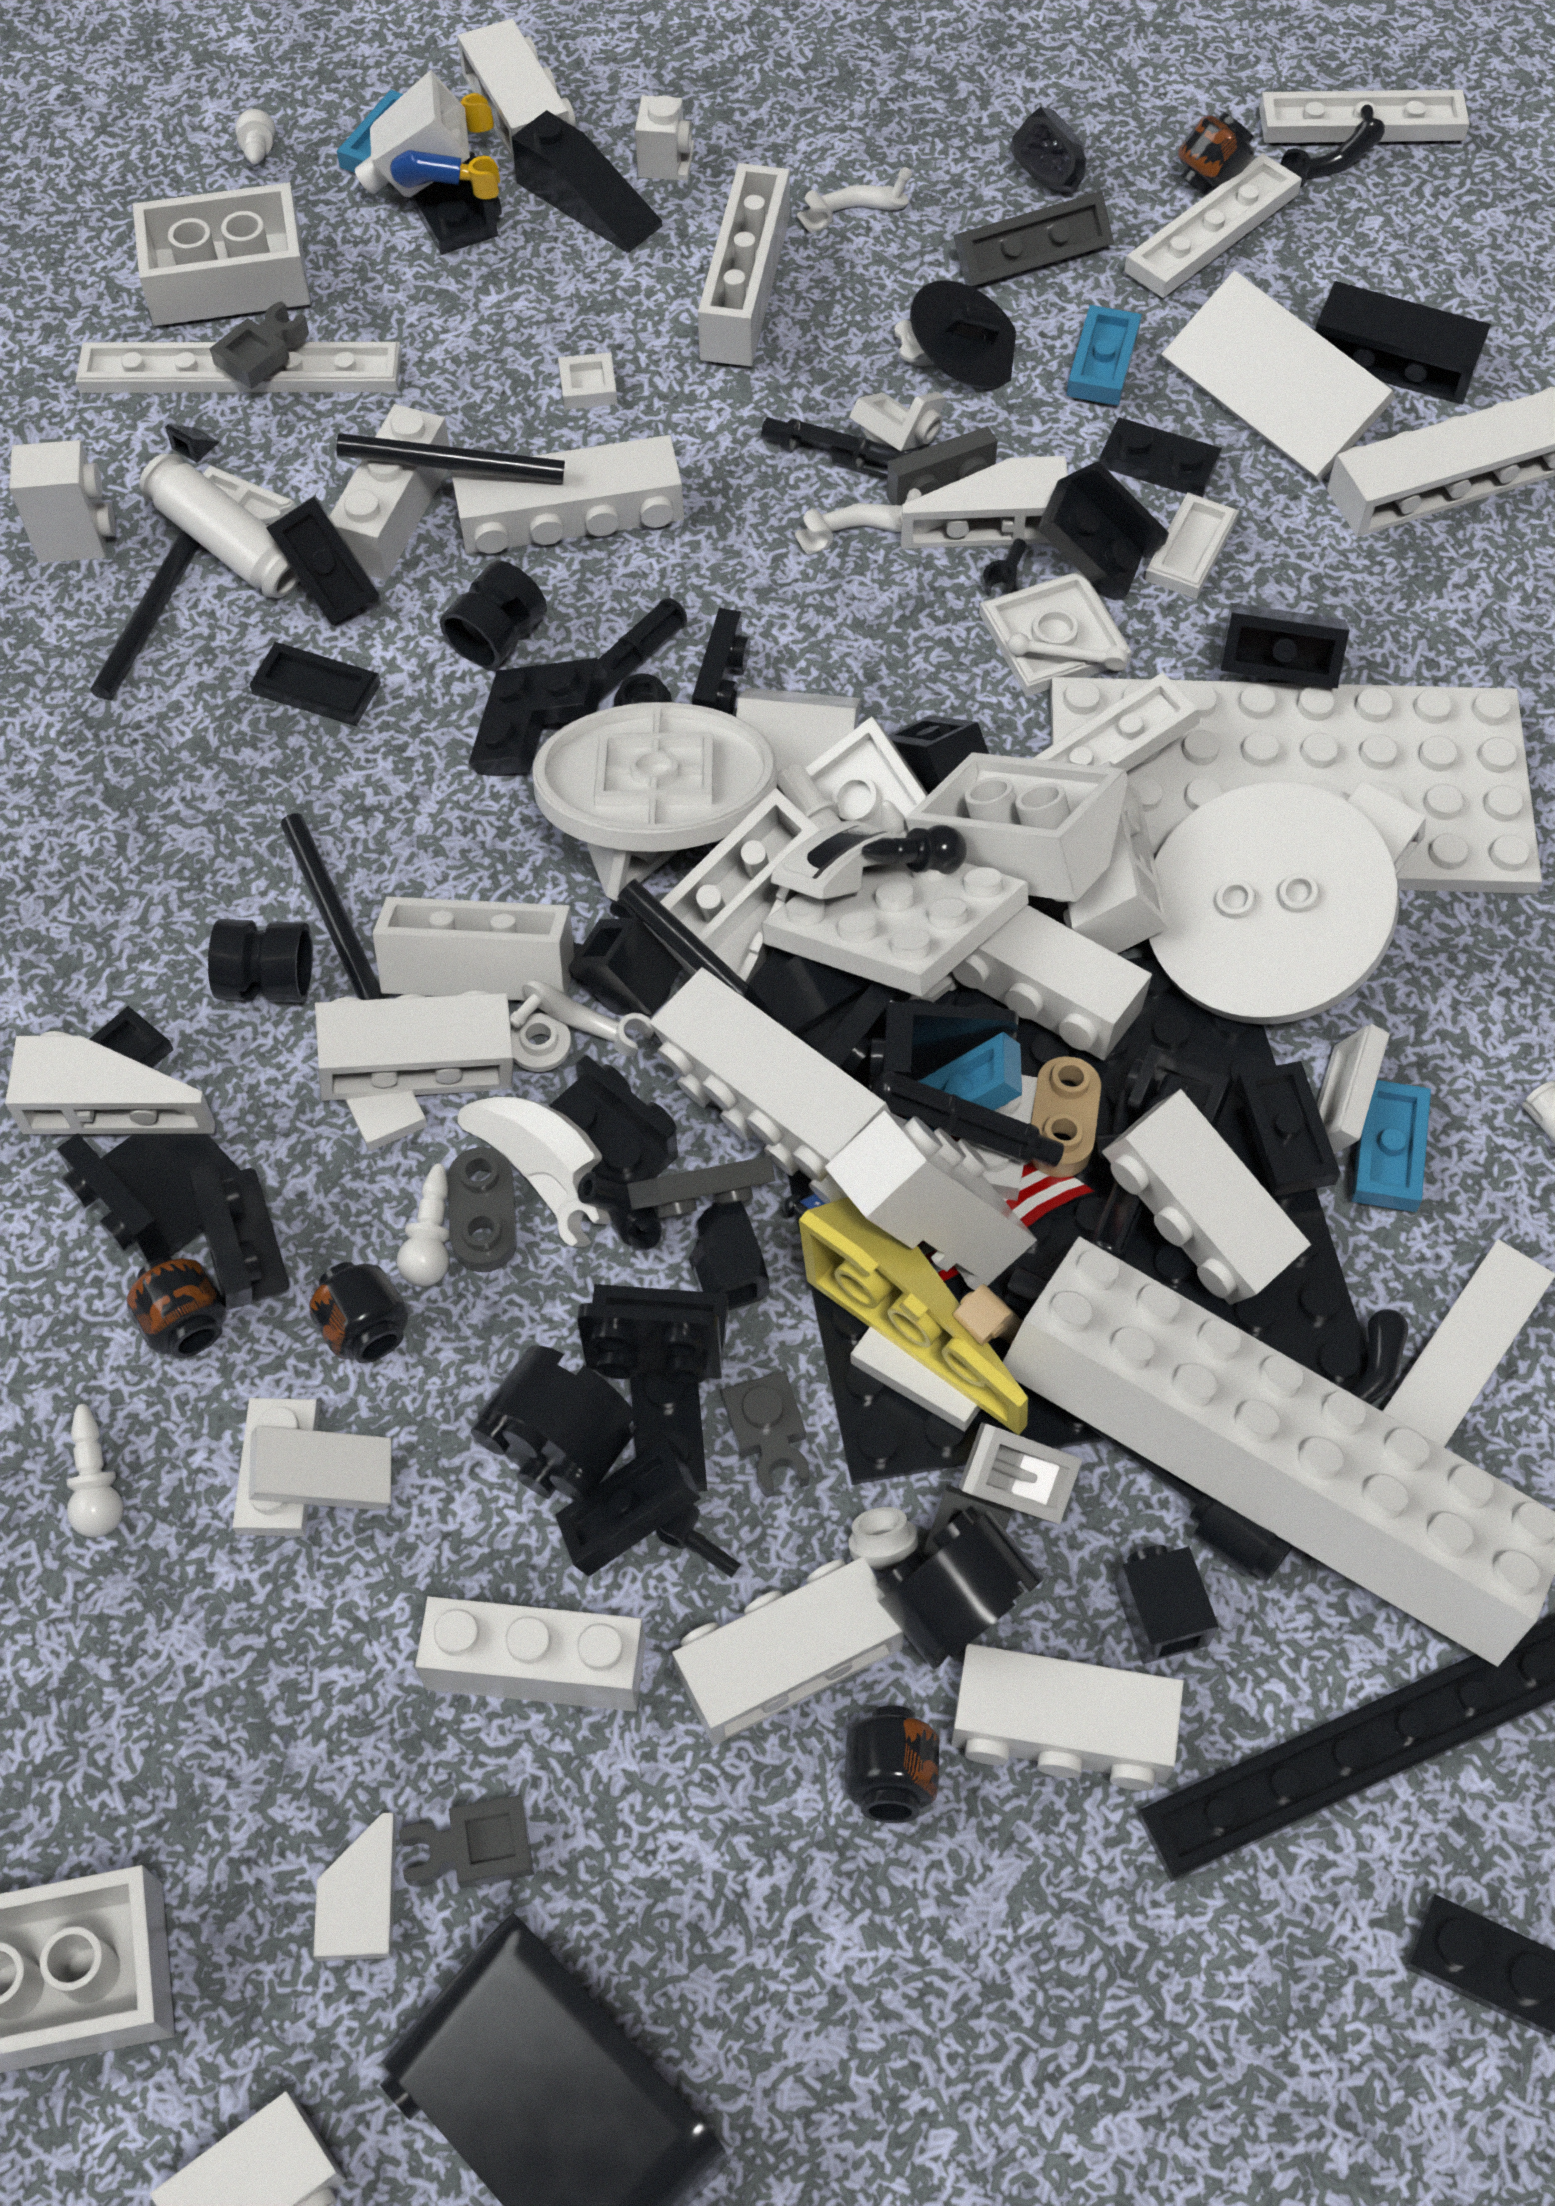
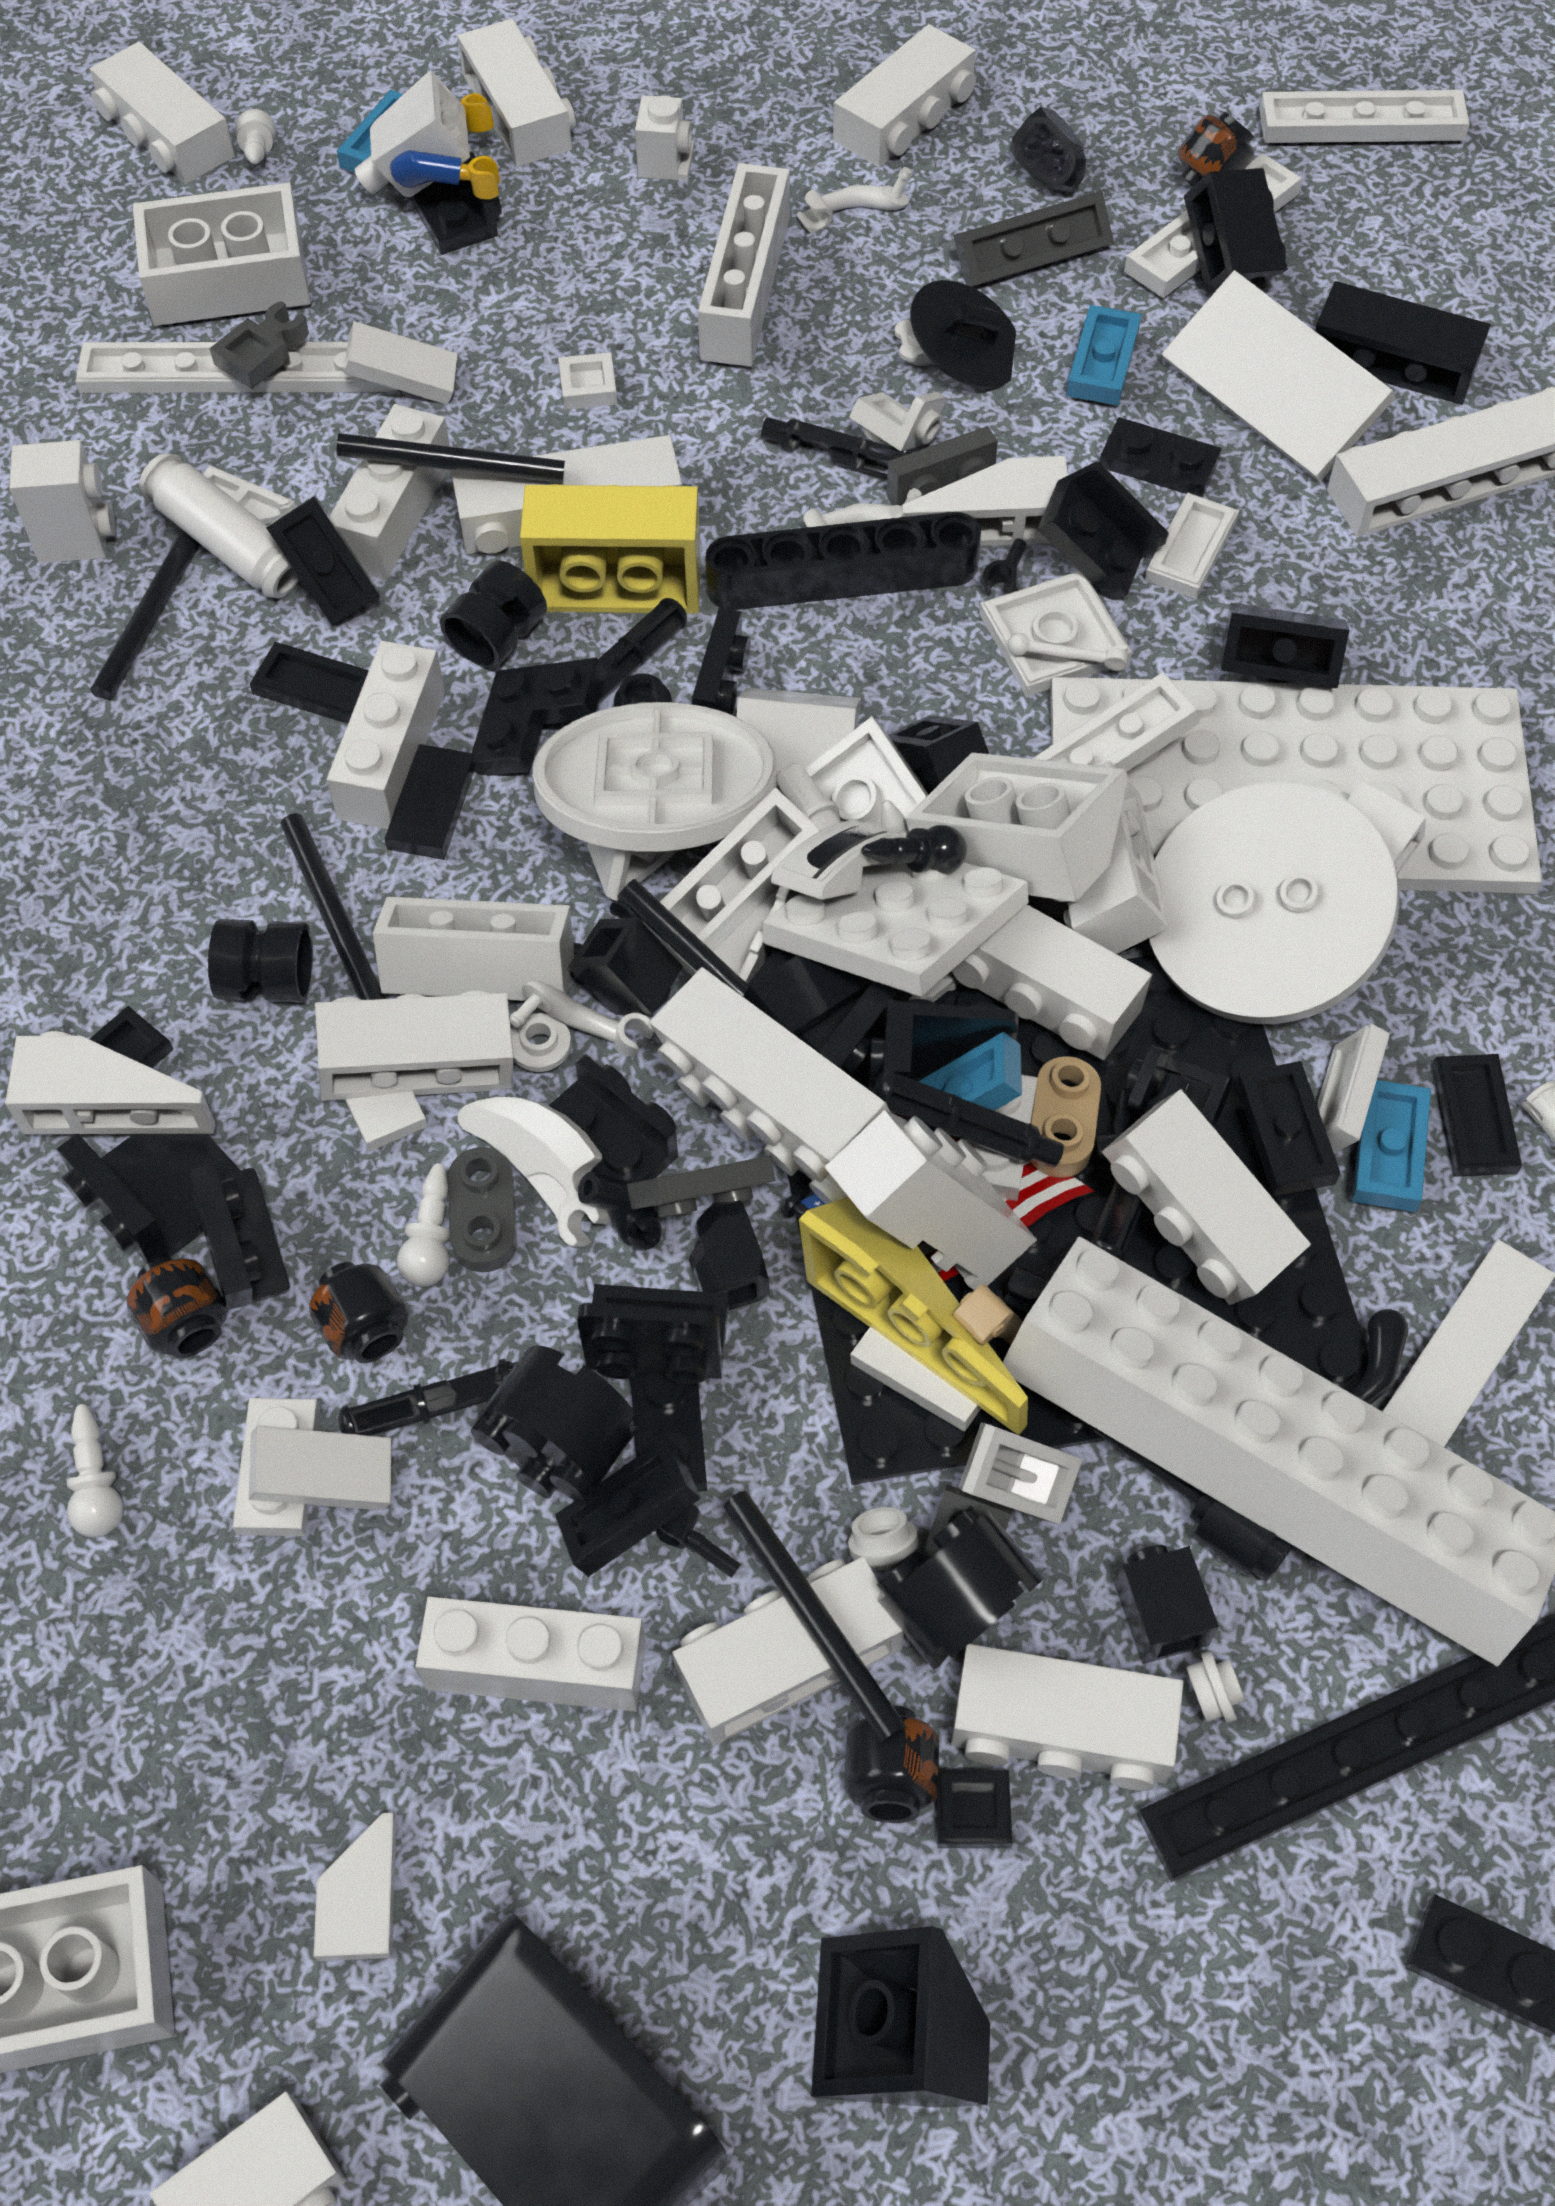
black piece [165,424,219,463] -> none
dark grey plate [399,1795,534,1889] -> none
black slope [511,110,663,253] -> none
dark grey plate [721,1371,809,1498] -> none
black piece [1281,105,1385,188] -> none
none -> white brick [89,42,235,184]
none -> white brick [326,640,445,829]
none -> black piece [338,1358,518,1436]
none -> white tile [344,321,458,404]
none -> black tile [384,744,475,860]
none -> light yellow brick [520,484,701,613]
none -> black beam [705,512,981,610]
none -> black bar [723,1491,907,1744]
none -> black slope [811,1926,991,2108]
none -> white brick [833,24,976,168]
none -> black tile [936,1770,1012,1849]
none -> black brick [1184,168,1288,296]
none -> white plate [1187,1650,1245,1723]
none -> black tile [1432,1054,1522,1177]

